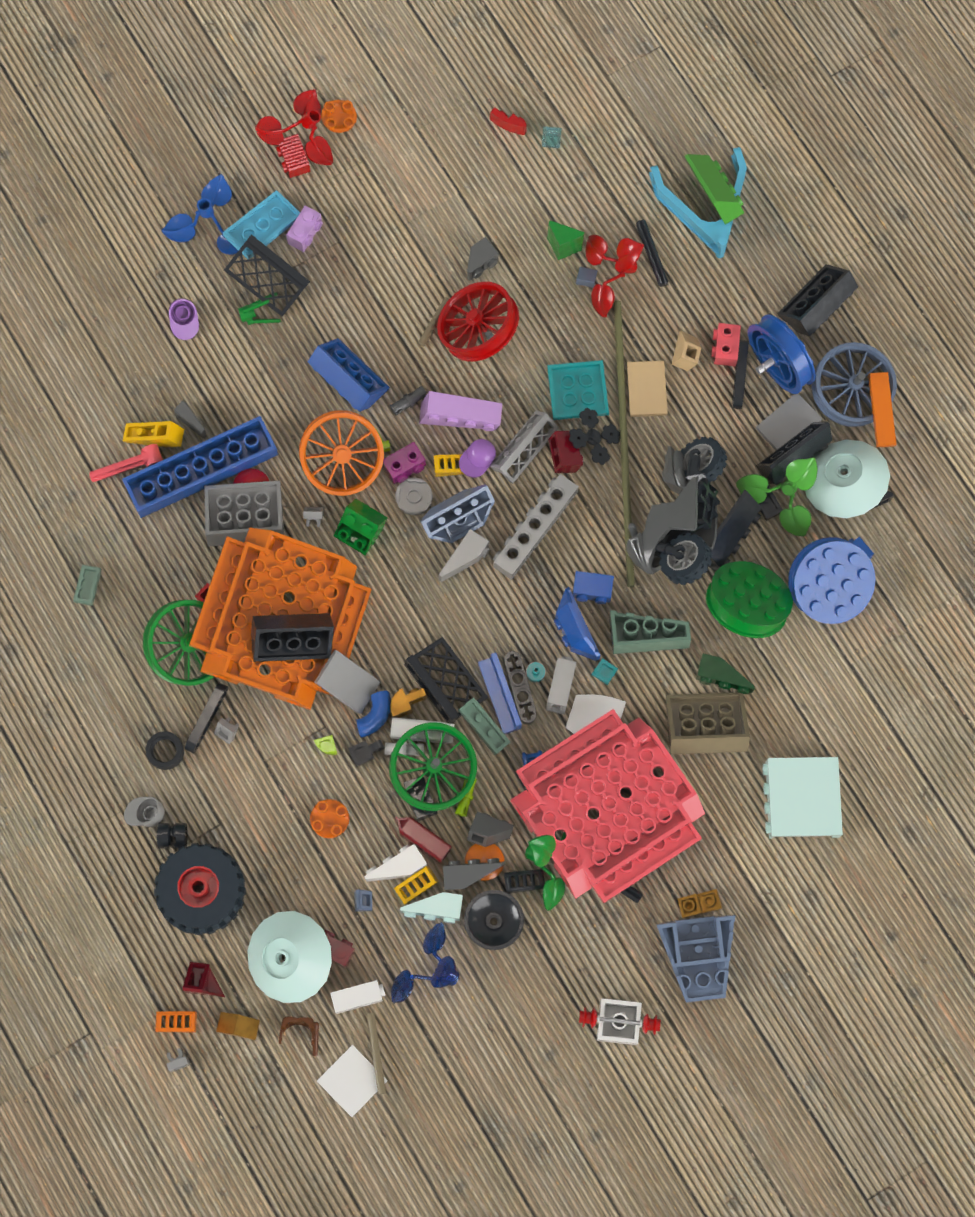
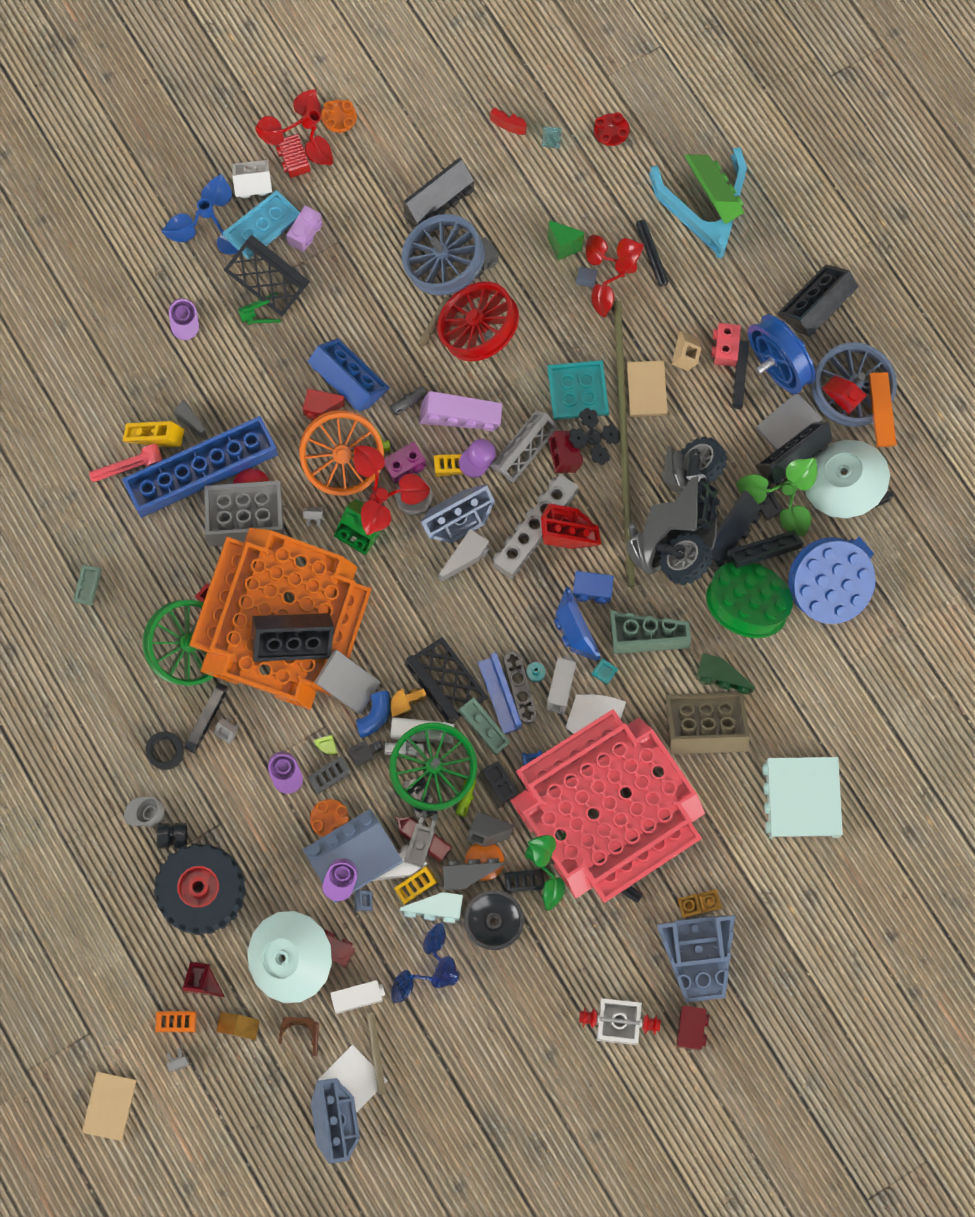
none -> tan tile [82,1072,137,1141]
none -> white slope [232,160,272,198]
none -> medium lavender cap [268,751,303,794]
none -> sand blue slope [302,809,403,903]
none -> red slope [303,389,345,420]
none -> dark grey slope [308,756,351,794]
none -> sand blue wedge [311,1078,360,1164]
none -> medium lavender cap [322,858,358,901]
none -> red plant [353,445,430,535]
none -> sand blue wheel [402,214,485,296]
none -> slope [403,157,474,228]
none -> hinge [404,810,439,868]
none -> black hinge [478,761,519,809]
none -> red wedge [541,503,601,549]
none -> red dish [594,112,630,146]
none -> dark red brick [676,1006,709,1051]
none -> black hinge [726,530,803,568]
none -> red slope [822,375,867,414]

